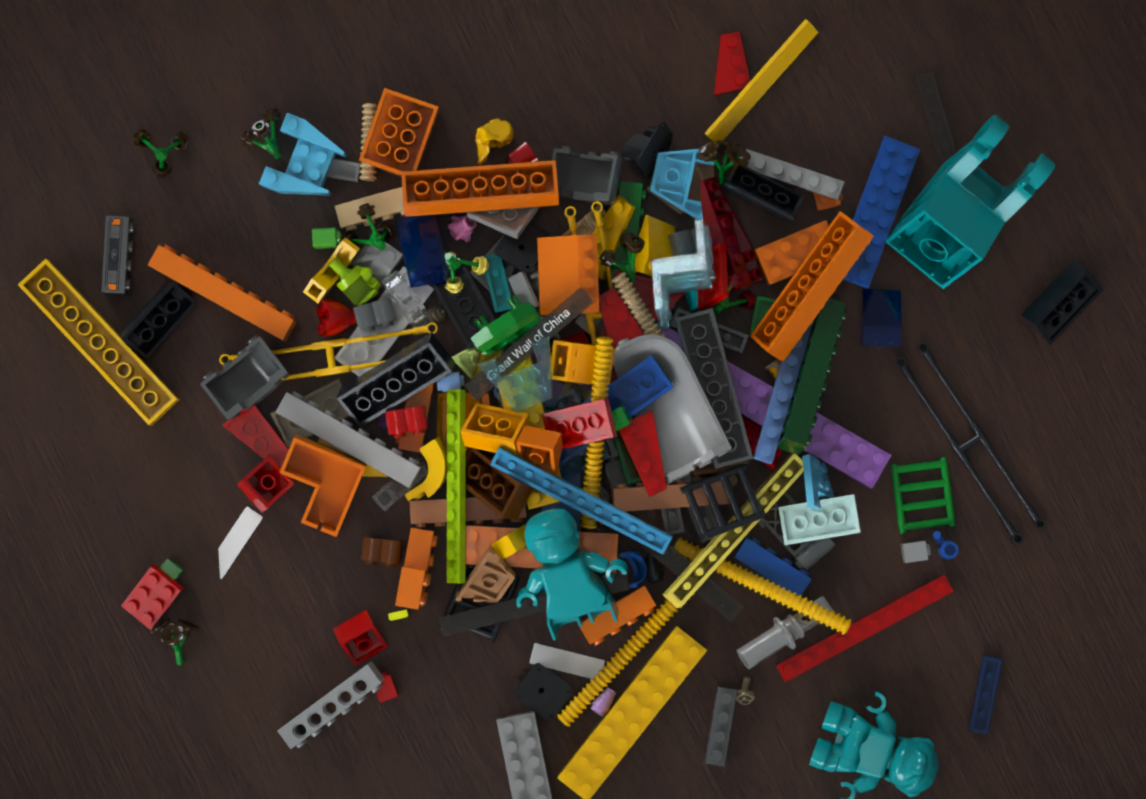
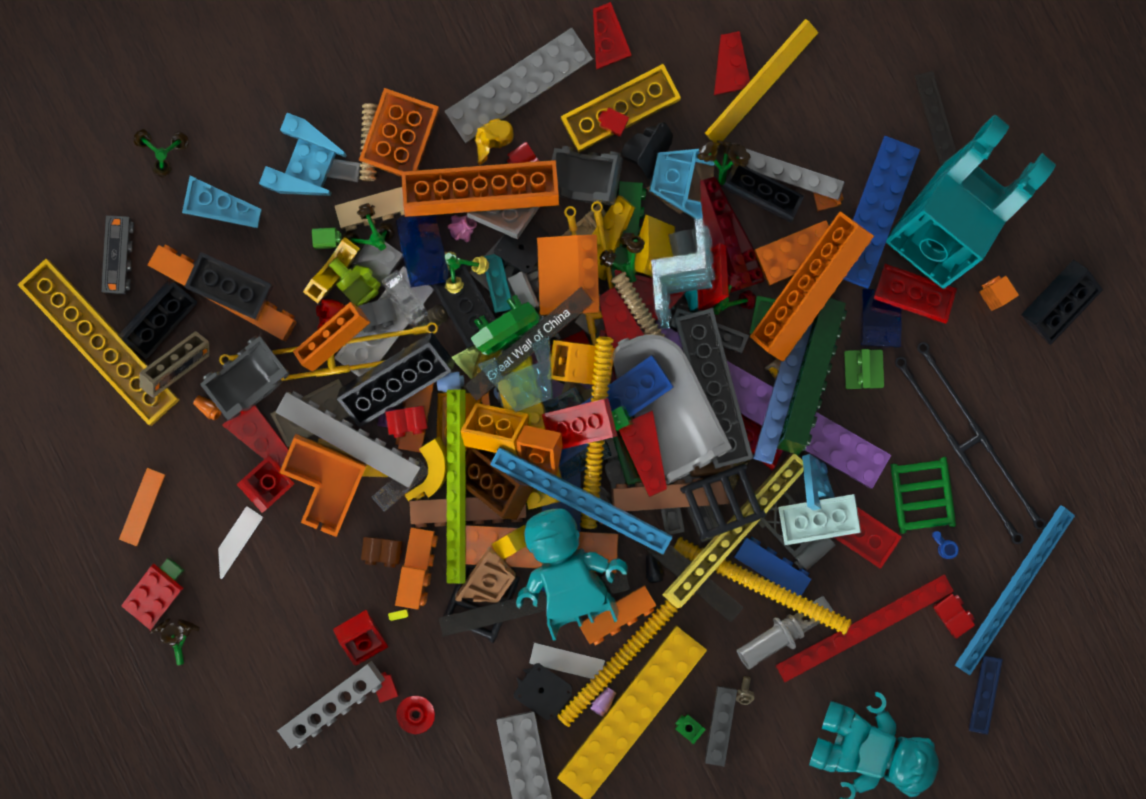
dark brown plant [240,109,282,159] -> none
blue helmet [618,551,647,589] -> none
light grey brick [901,541,931,563] -> none
none -> orange tile [119,468,166,546]
none -> dark tan brick [140,331,209,398]
none -> medium azure wing [182,176,262,228]
none -> black brick [184,252,273,321]
none -> orange cone [193,395,222,421]
none -> orange brick [293,302,371,372]
none -> red dish [396,696,435,734]
none -> light grey plate [444,28,593,144]
none -> yellow brick [561,64,681,153]
none -> red wing [593,2,632,70]
none -> red brick [598,107,629,137]
none -> green brick [675,714,706,744]
none -> red plate [834,507,902,569]
none -> bright green bracket [844,349,884,389]
none -> red plate [873,264,957,324]
none -> red brick [932,593,975,639]
none -> dark azure plate [955,505,1075,675]
none -> orange brick [979,276,1019,311]

